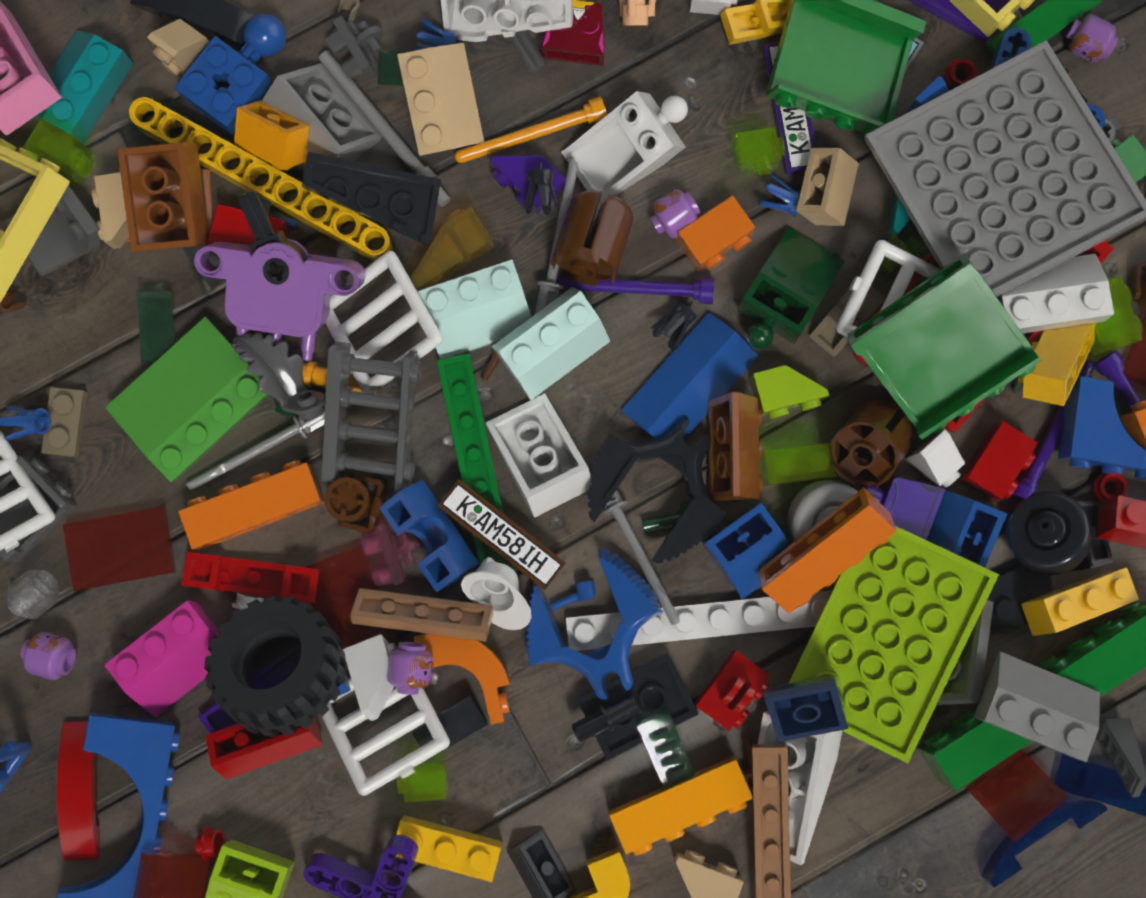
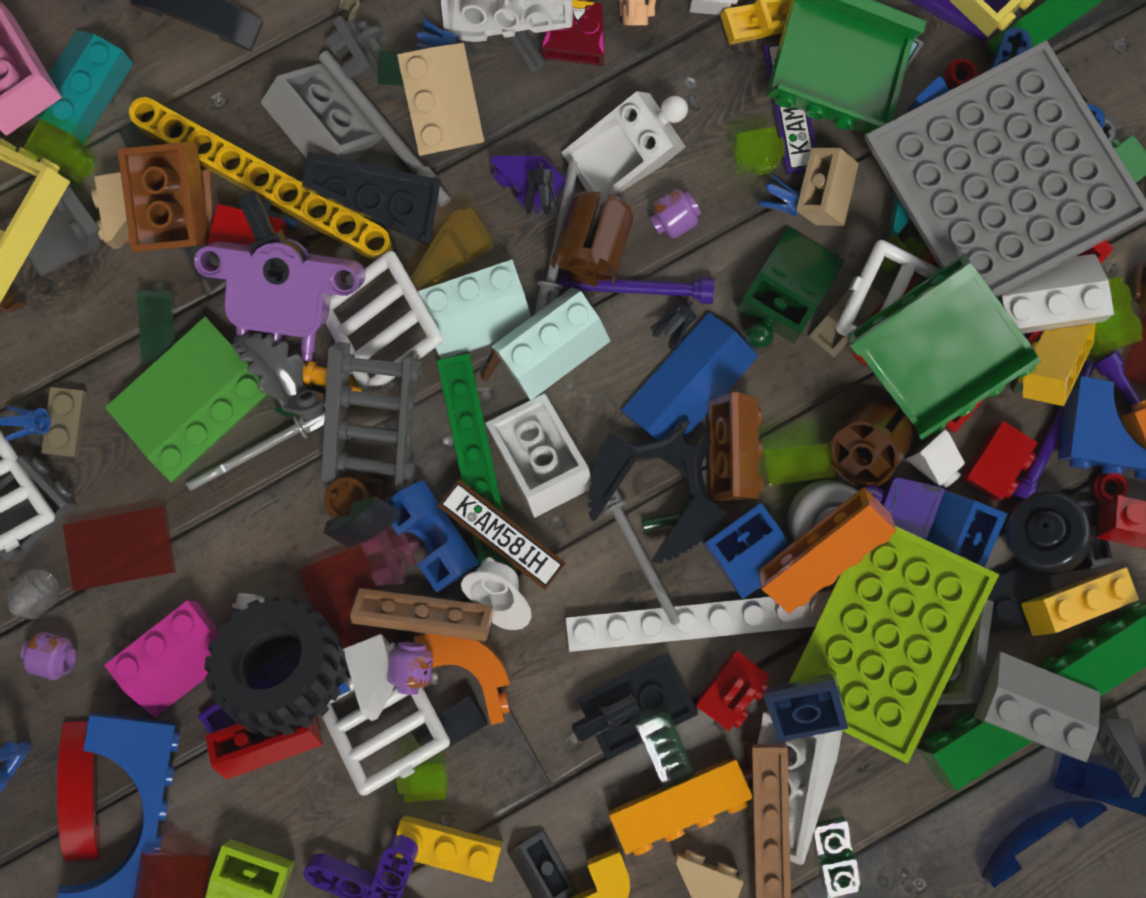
tan slope [147,19,209,76] -> none
blue brick [174,13,286,137] -> none
orange brick [178,460,325,551] -> none
red slope [182,552,320,603] -> none
red plate [195,827,225,862] -> none
light orange brick [234,100,310,170] -> none
light orange piece [455,96,607,163] -> none
blue piece [525,549,663,700] -> none
blue hand [550,581,596,610] -> none
orange brick [676,195,756,271] -> none
lime slope [749,365,829,420] -> none
clear red tile [966,749,1067,843] -> none
medium lavender head [1066,14,1119,64] -> none
none -> black slope [324,496,400,548]
none -> clear green slope [813,816,862,898]

